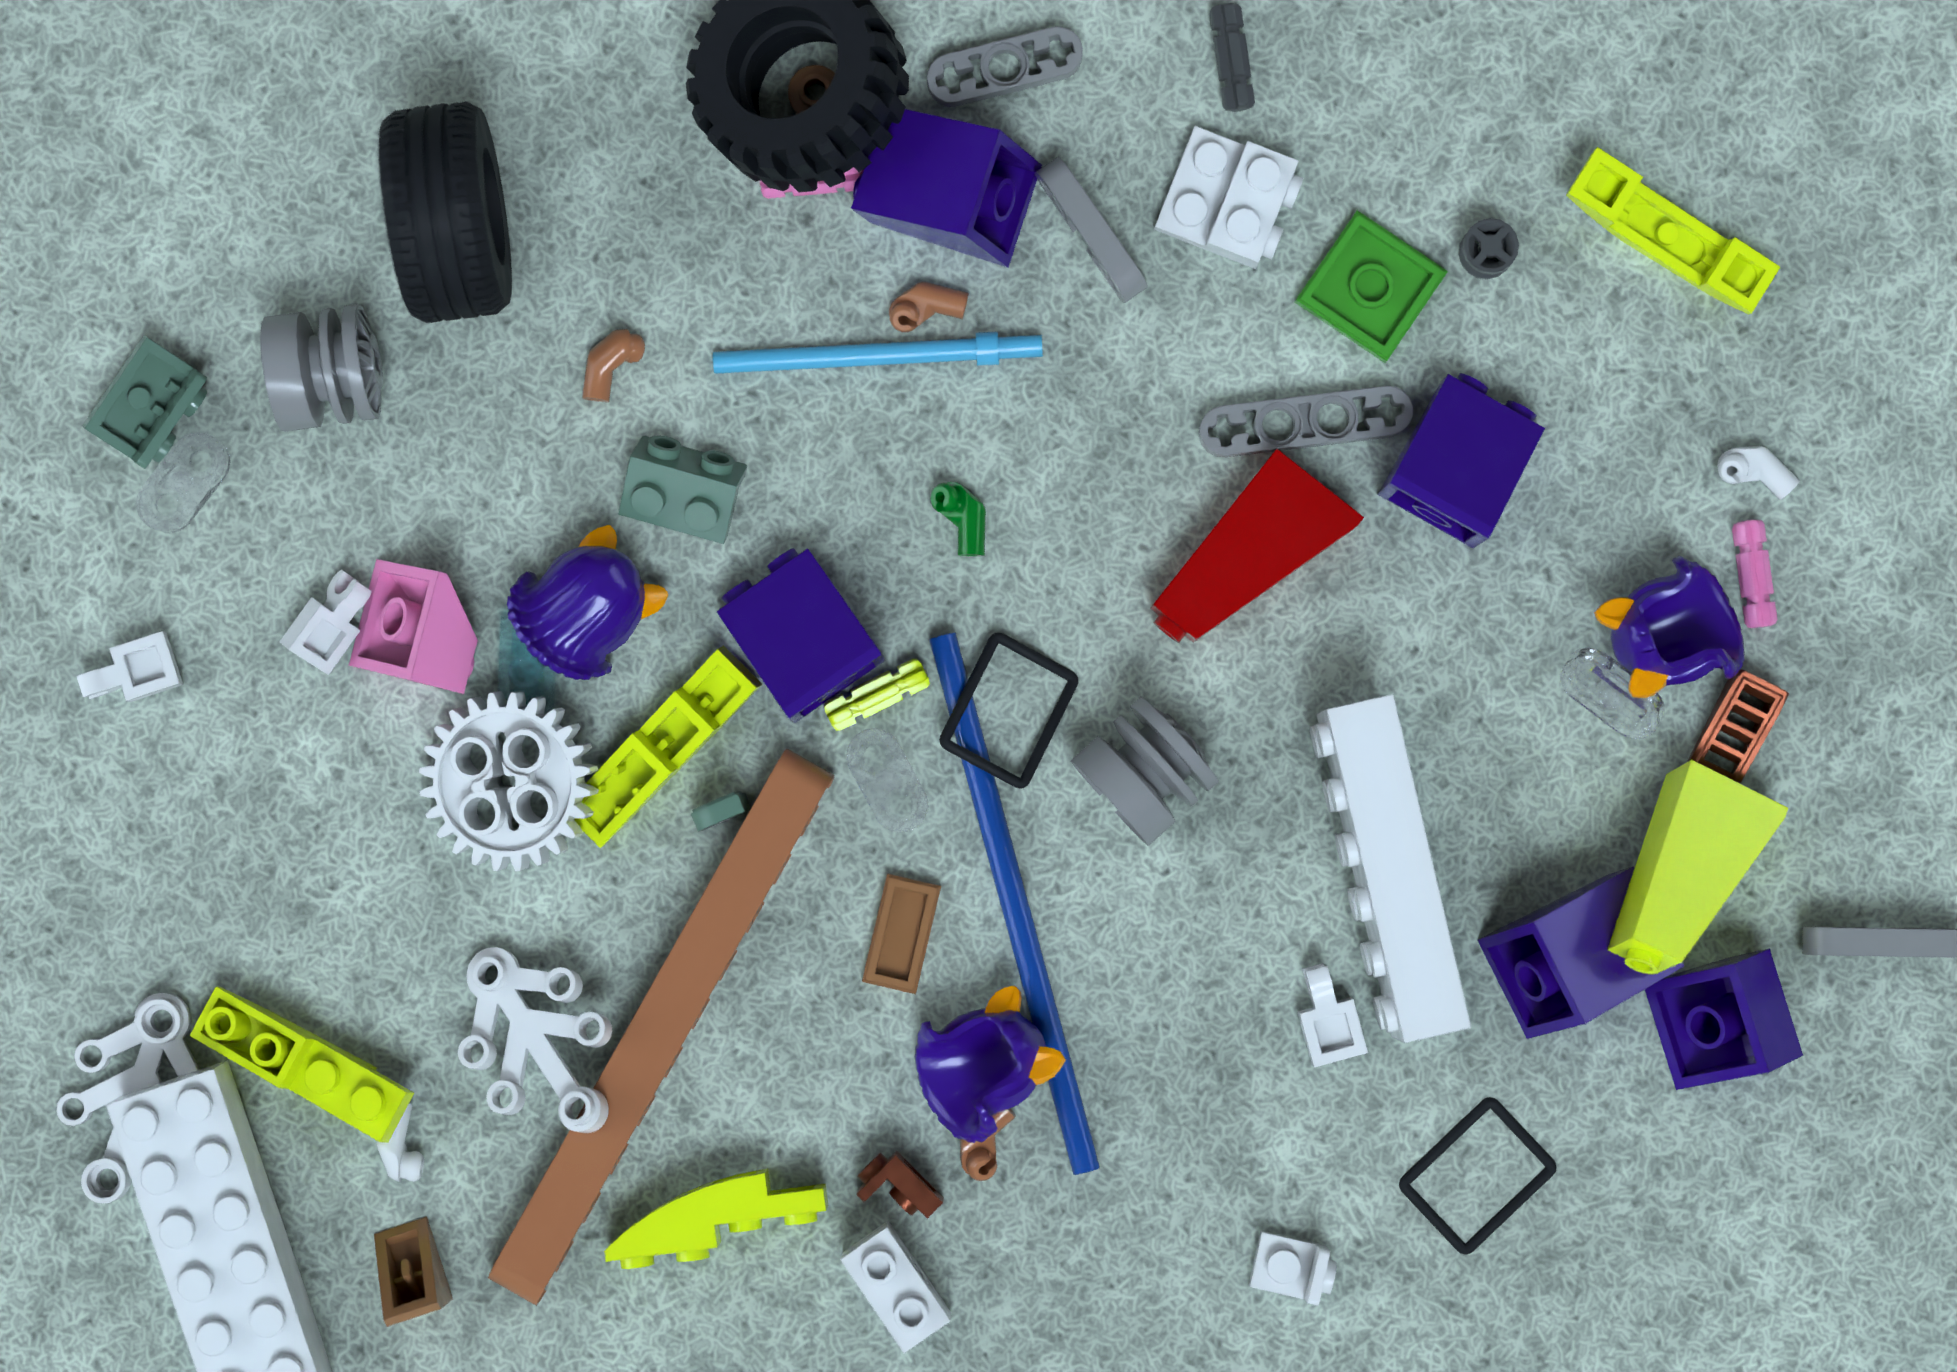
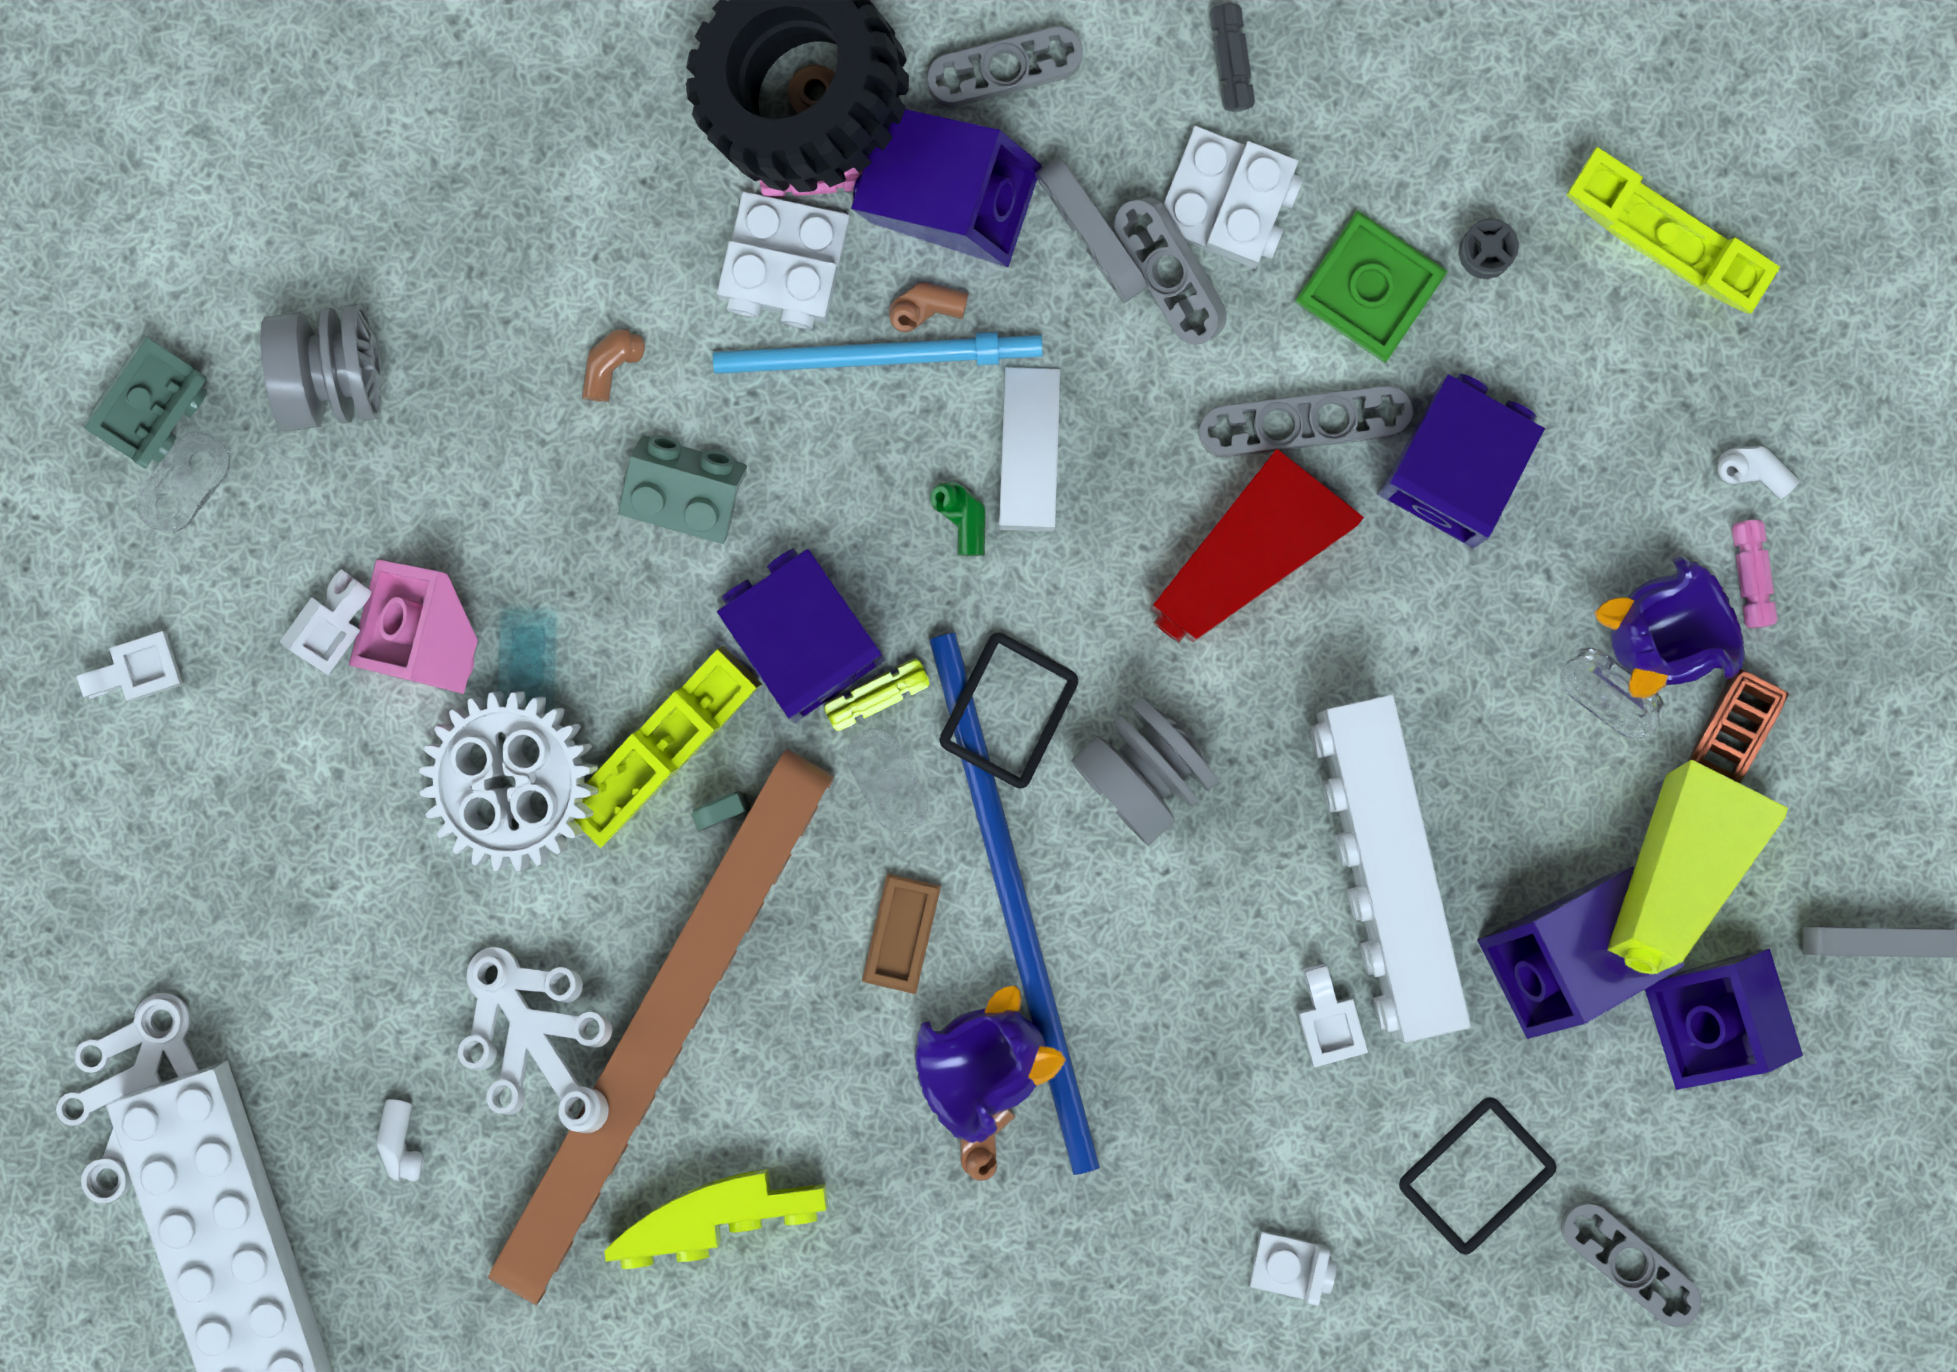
neon yellow slope [189,986,414,1143] -> none
medium nougat slope [374,1217,453,1327] -> none
black tyre [378,101,512,323] -> none
dark purple hair [507,524,669,680] -> none
white brick [840,1221,951,1353] -> none
copper bracket [856,1151,944,1219] -> none
none -> white plate [717,192,850,329]
none -> white slope [999,367,1060,532]
none -> light grey beam [1114,196,1227,345]
none -> light grey beam [1561,1202,1701,1327]

